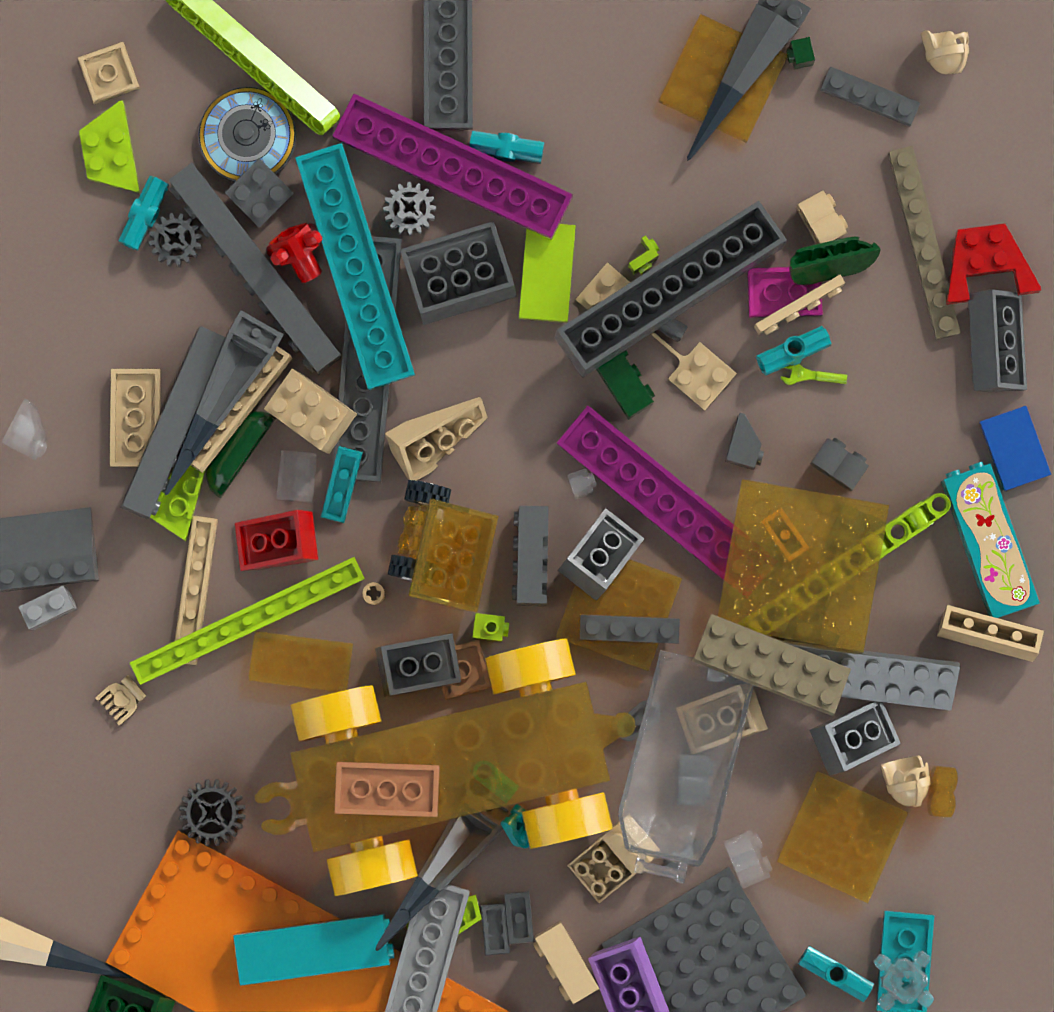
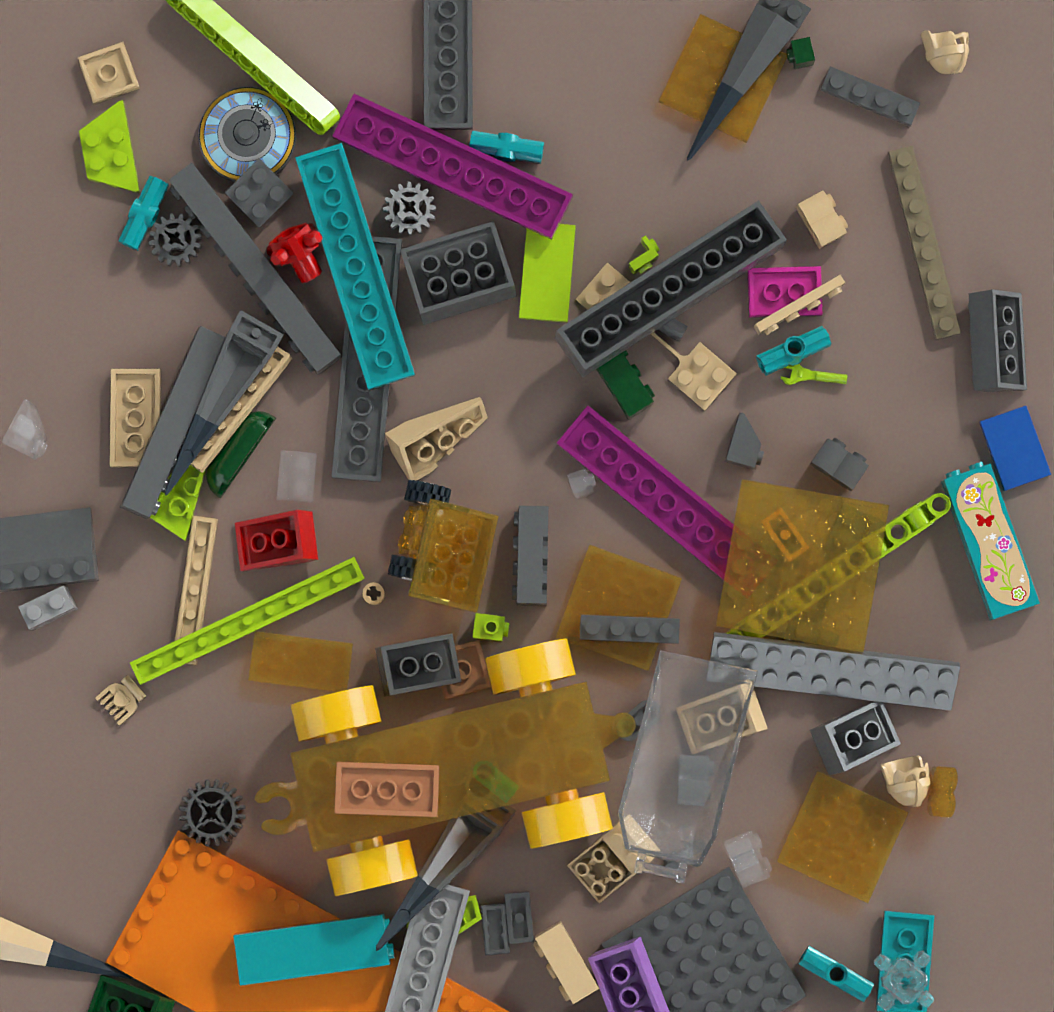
tan brick [264,369,357,454] -> none
teal tile [321,446,363,523] -> none
teal plate [501,804,529,848] -> none
dark grey slope [557,508,644,601] -> none
dark tan plate [693,614,851,716] -> none
dark green brick [789,236,881,285] -> none
tan brick [937,605,1044,662] -> none
red wing [946,224,1041,305] -> none

